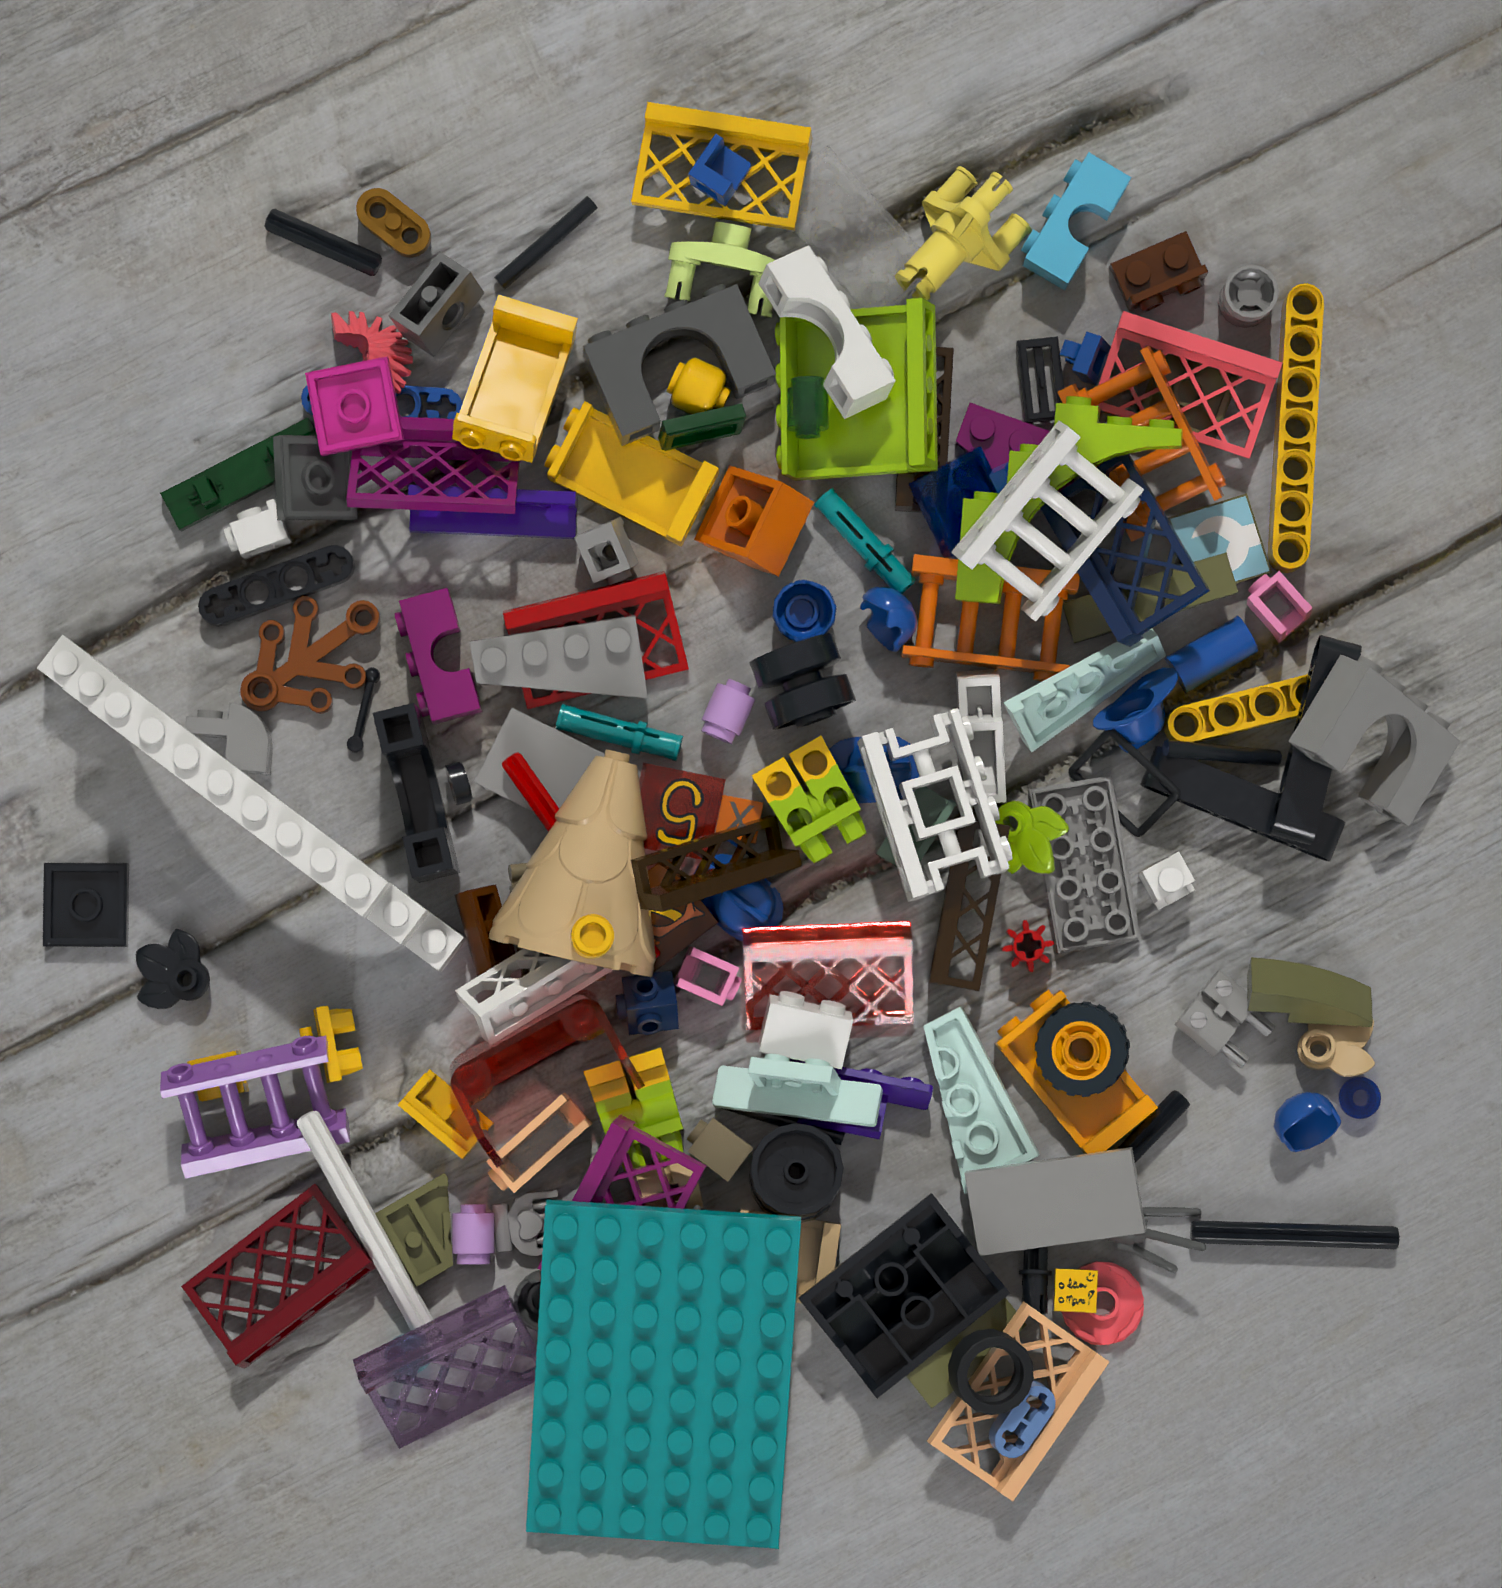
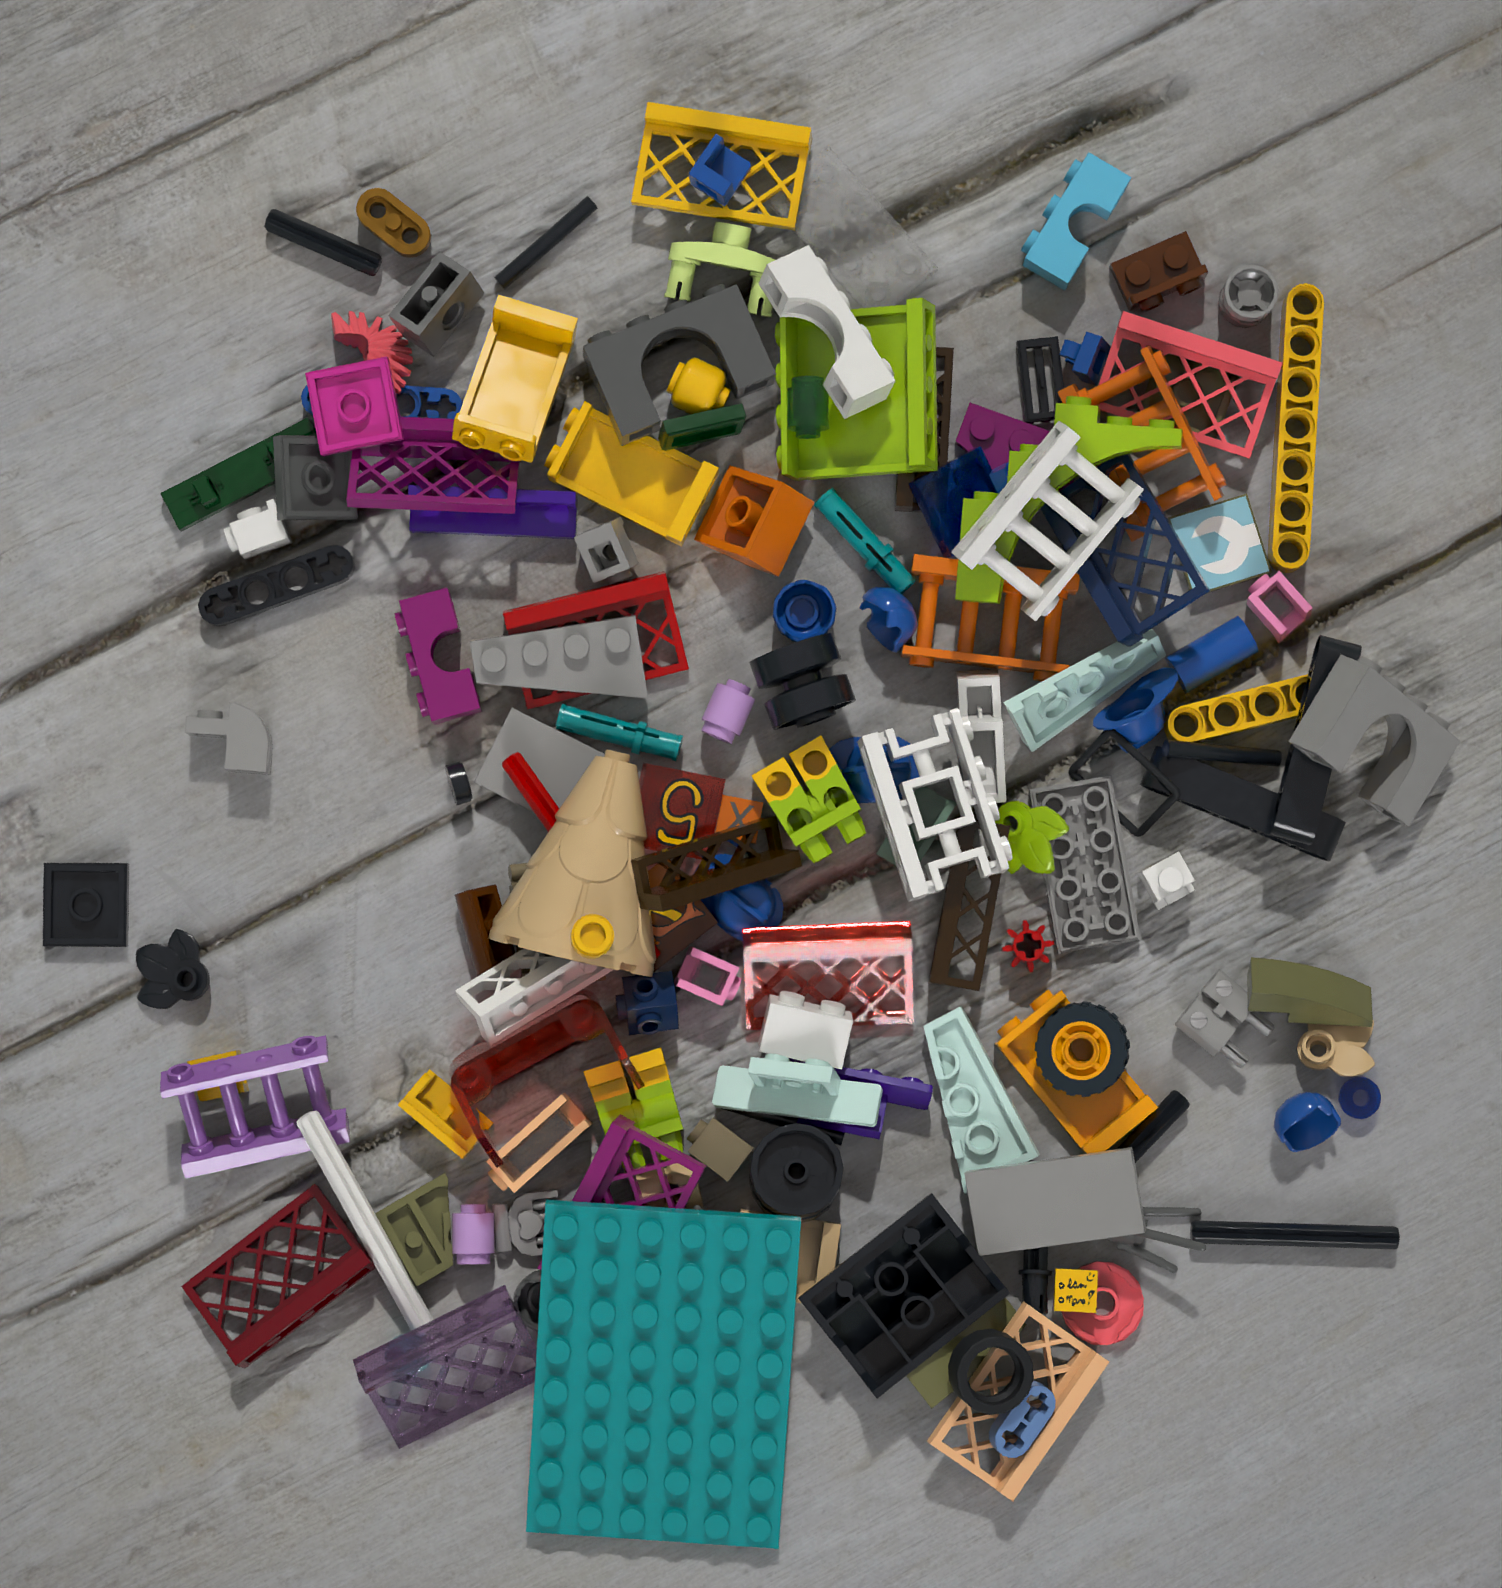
white arch [37,635,467,972] -> none
dark orange plant [240,596,380,714] -> none
yellow hips [299,1005,363,1083] -> none
black hinge [347,667,380,753] -> none
black arch [372,703,460,883] -> none
light yellow wheel [895,166,1032,301] -> none
olive slope [1063,552,1238,644] -> none

